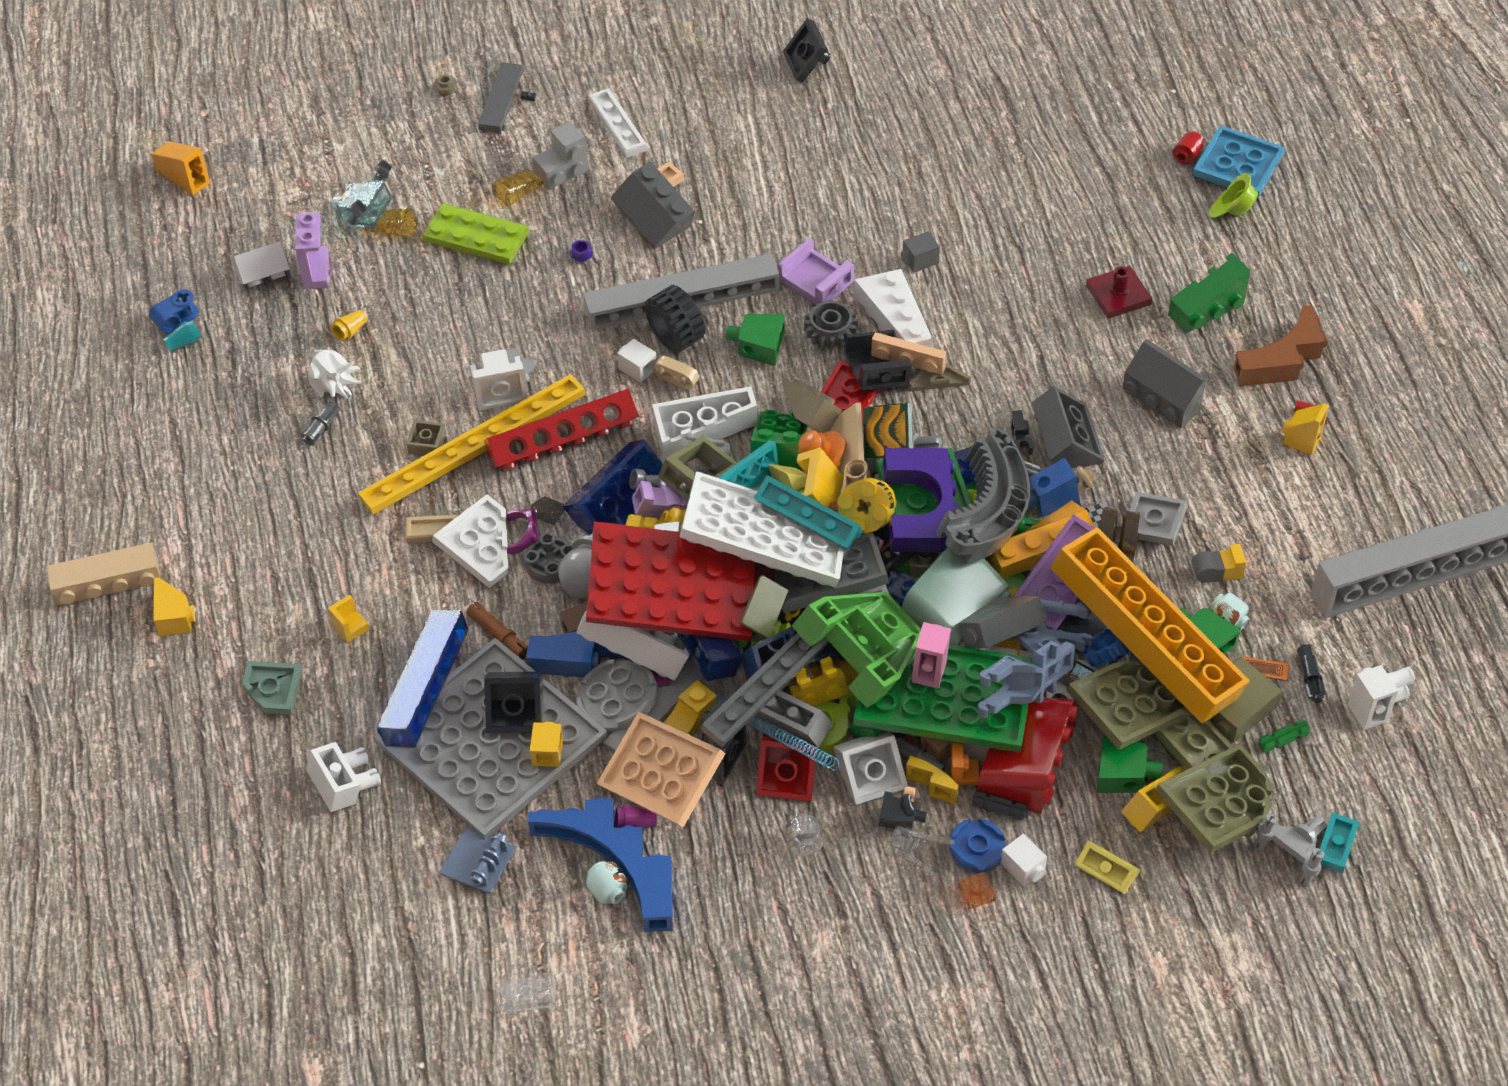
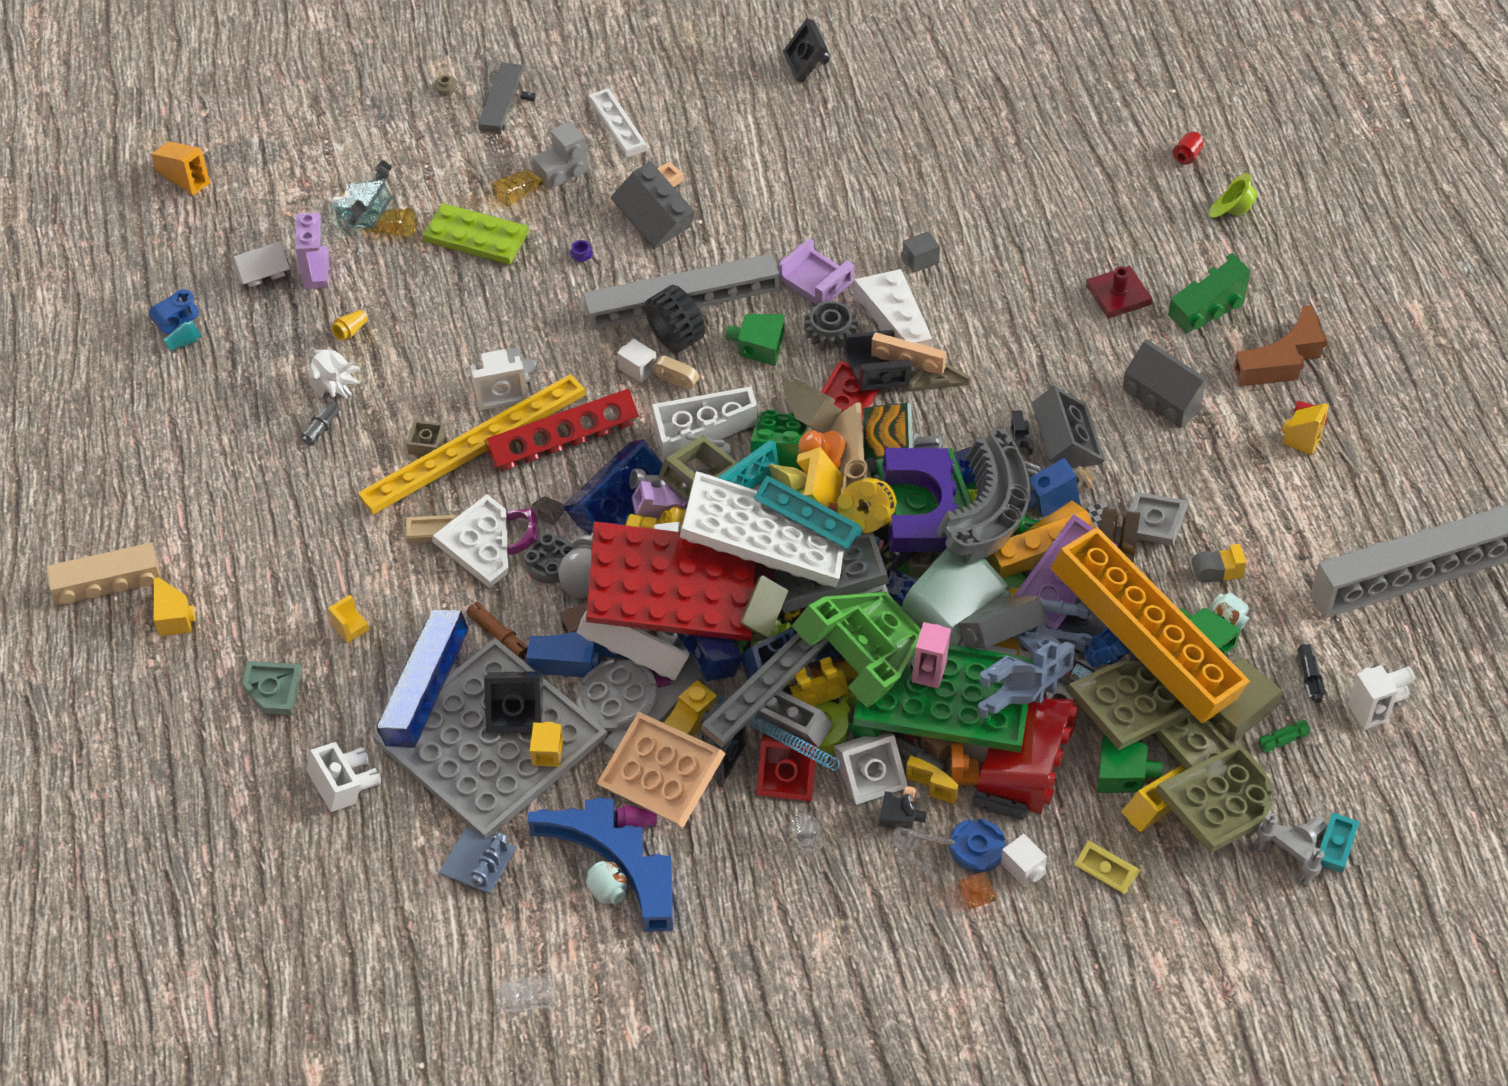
dark azure plate [1192,125,1286,198] -> none
sticker [1241,656,1289,680] -> none

